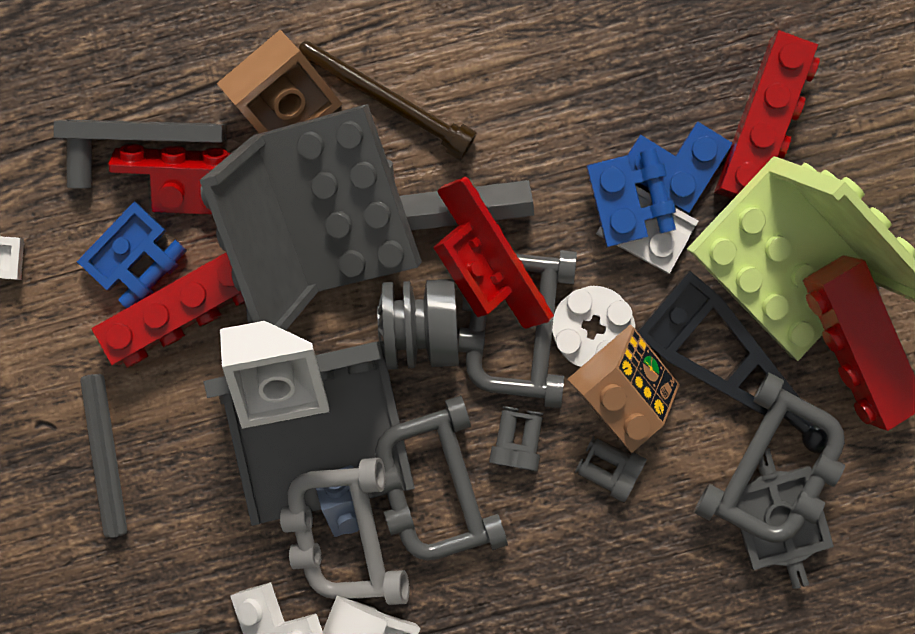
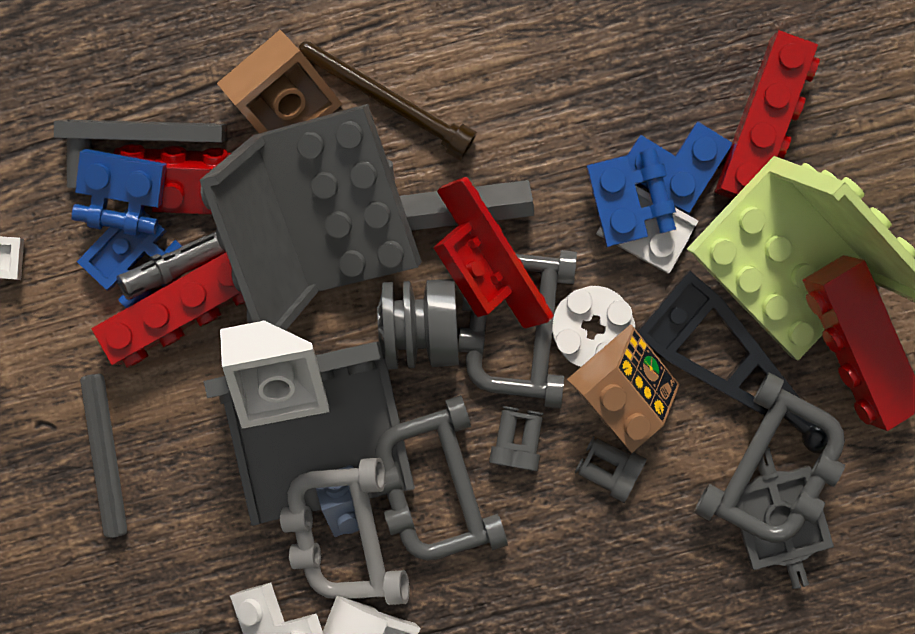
none -> blue plate [72,149,167,236]
none -> dark grey pin [117,232,226,300]

